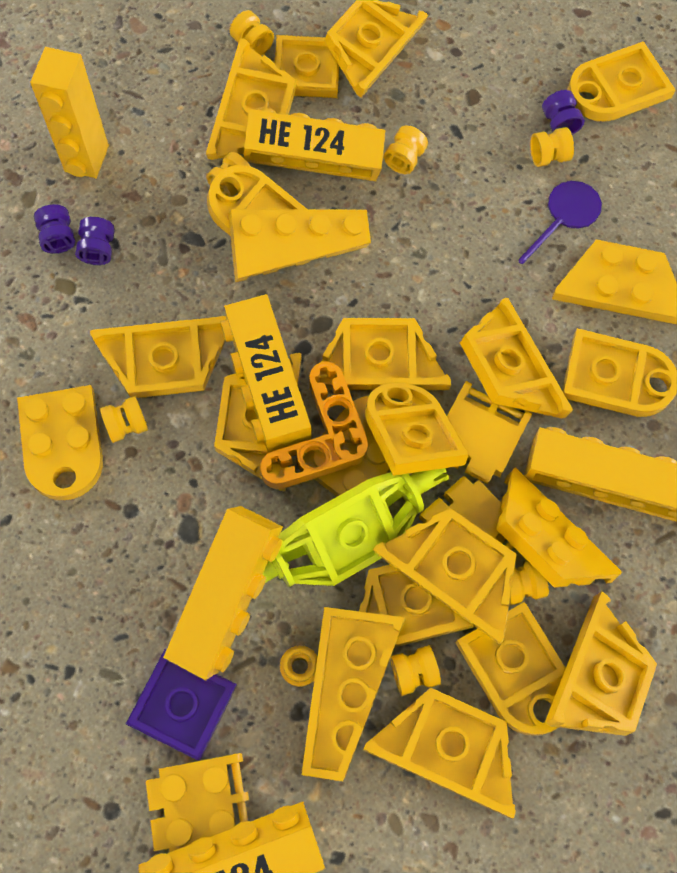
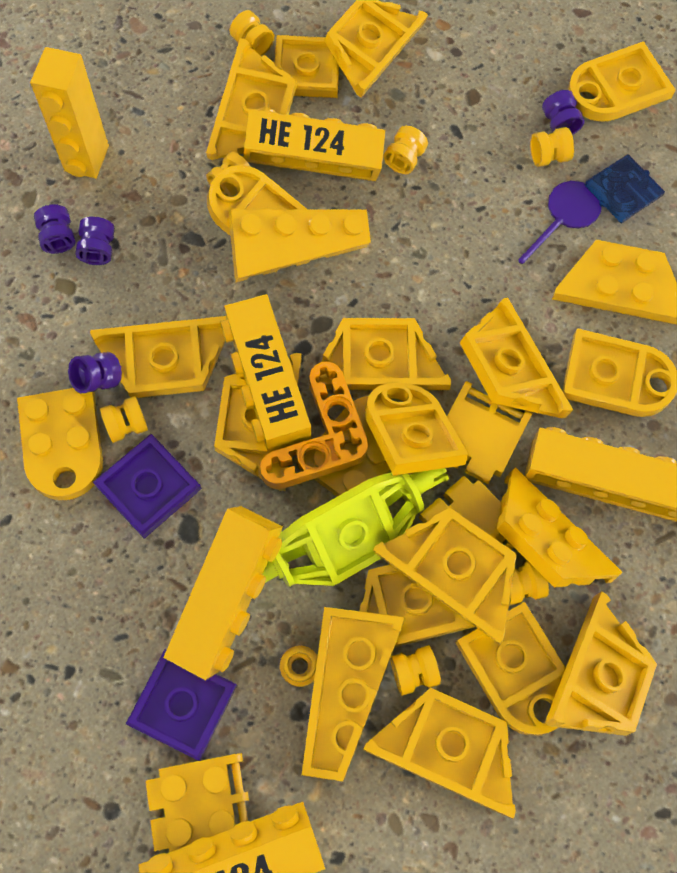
none -> dark purple wheel [68,352,122,393]
none -> dark purple tile [93,434,202,539]
none -> clear blue piece [584,154,665,223]

